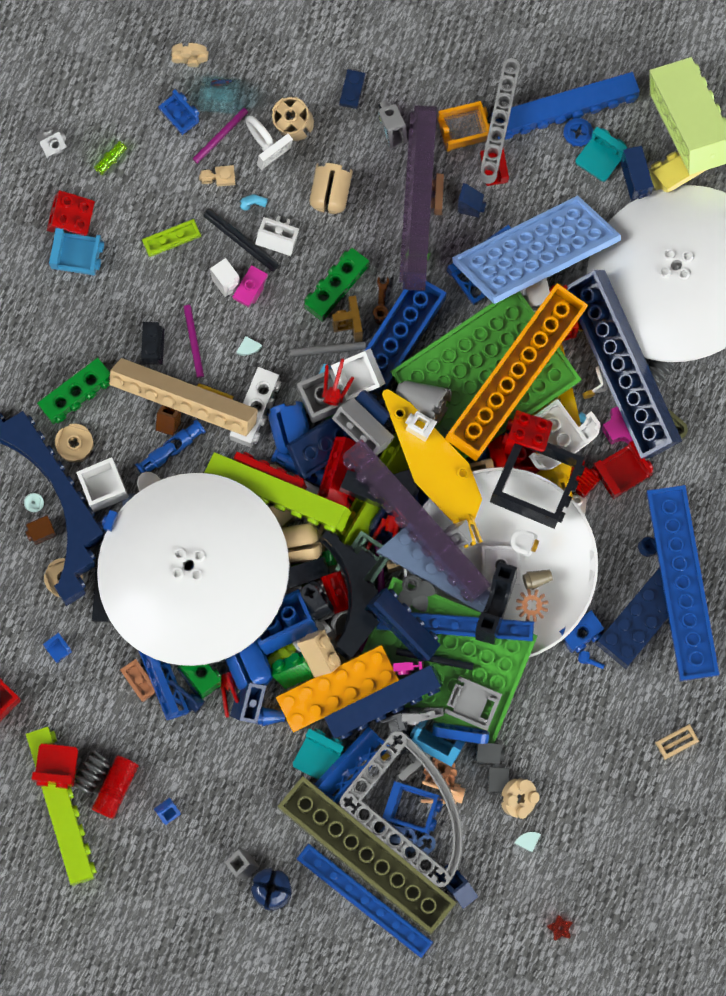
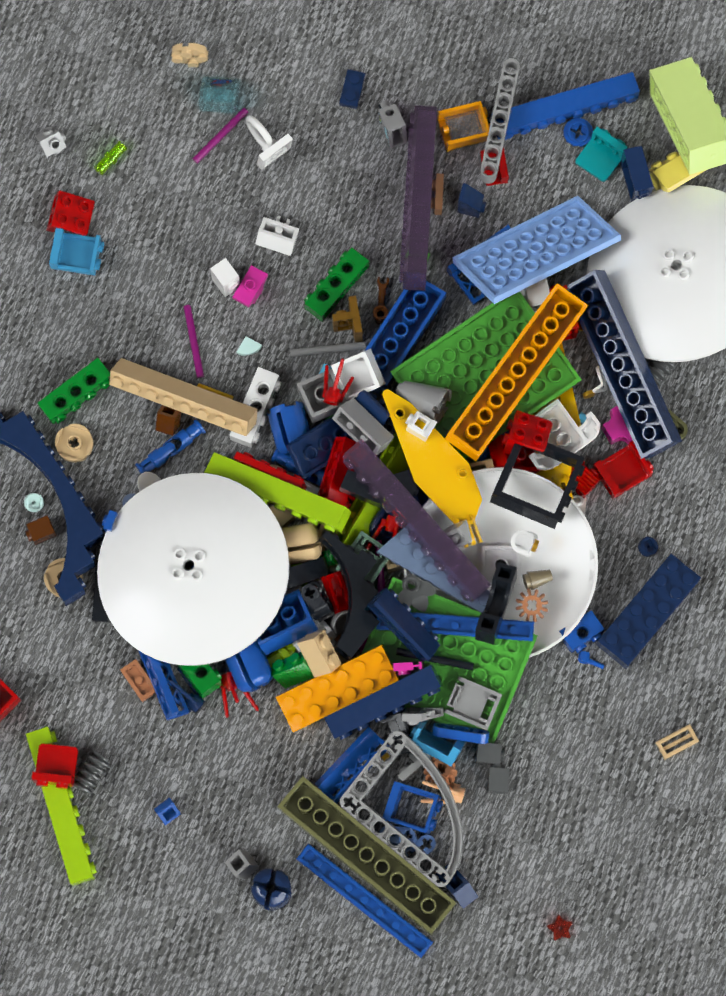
blue panel [43,633,72,663] -> none
white piece [76,457,129,512] -> none
red piece [92,755,139,819] -> none
black window [141,322,165,365] -> none
lime tile [142,219,201,257] -> none
blue bracket [158,89,199,135] -> none
tan plate [199,165,235,187] -> none
black axle [203,208,279,272] -> none
dark blue slope [230,682,266,724] -> none
medium azure arm [240,194,268,211] -> none
blue cone [257,707,285,726] -> none
tan cylinder [272,97,314,141] -> none
teal bracket [293,728,344,780] -> none
tan cylinder [310,163,353,214] -> none
tan plate [501,778,540,819] -> none
light aqua tile [514,832,541,852] -> none
blue plate [646,485,719,681] -> none

